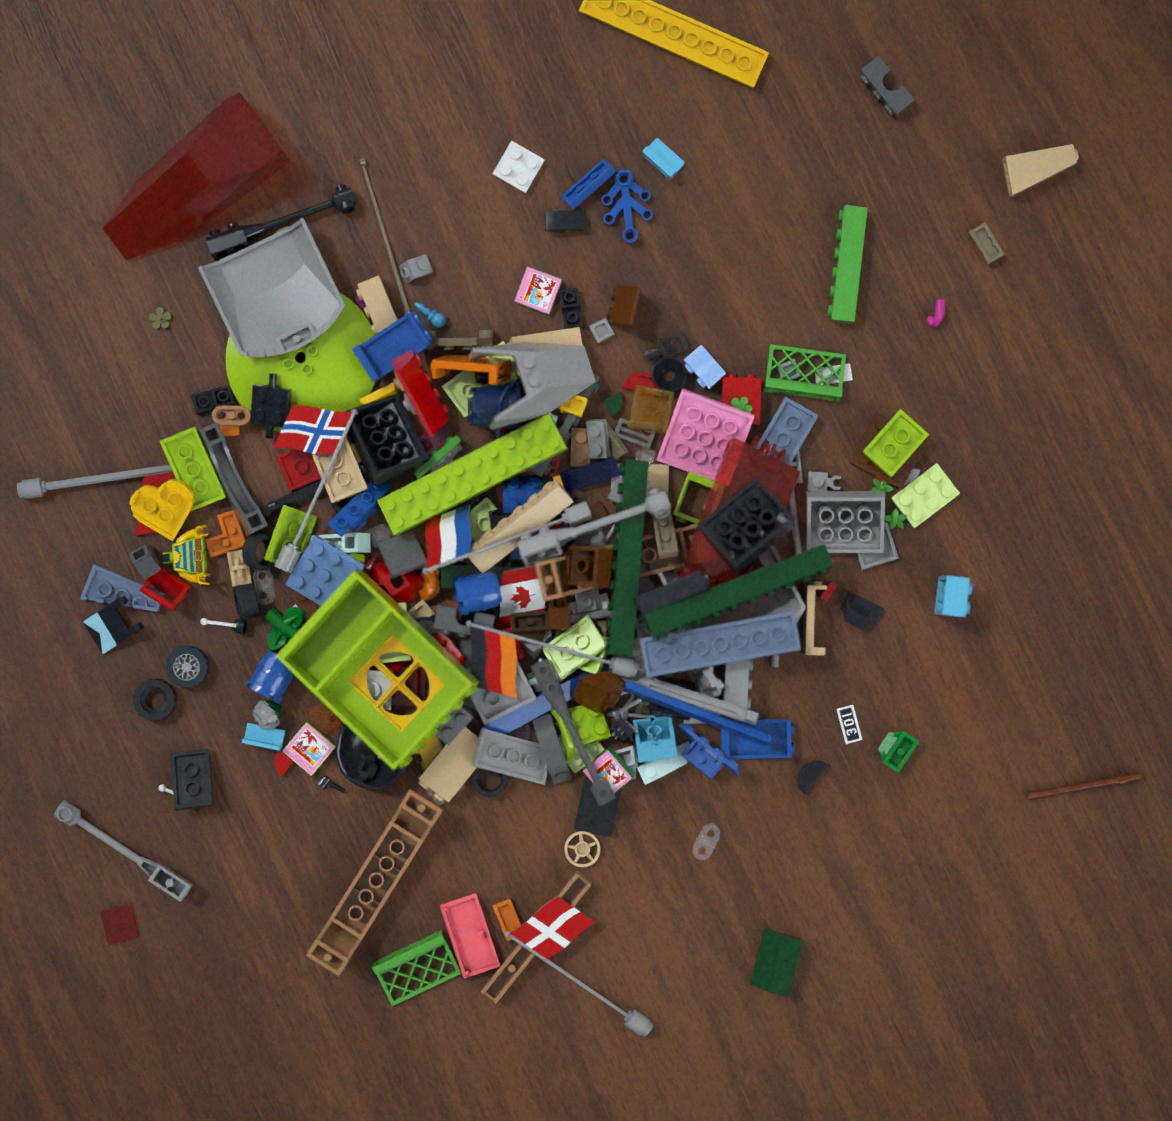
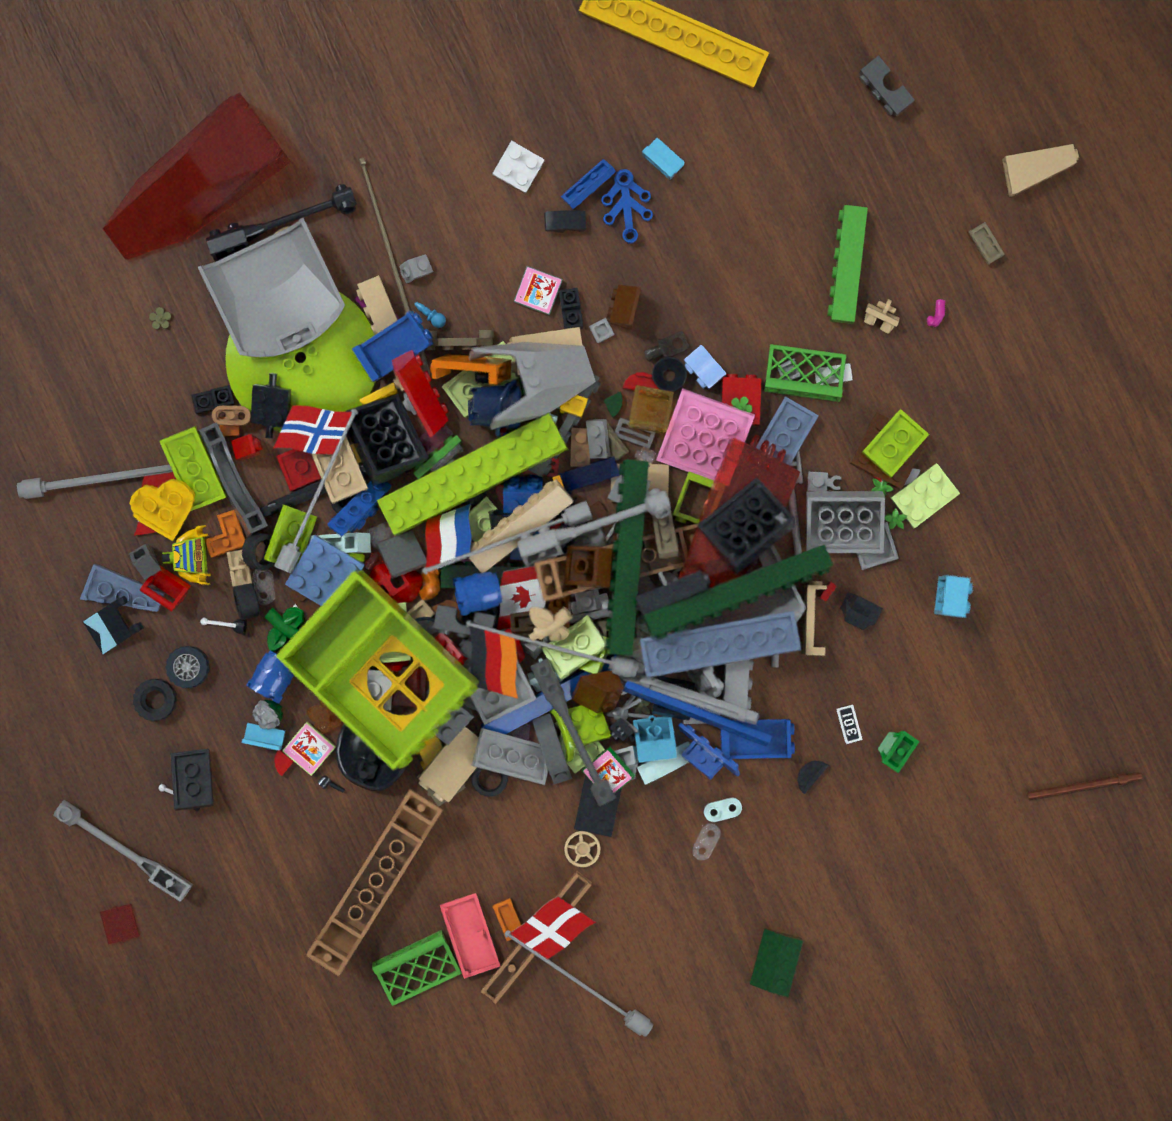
none -> red slope [231,434,262,461]
none -> tan plant [529,607,572,641]
none -> light aqua plate [704,798,742,822]
none -> tan hips [864,299,900,334]

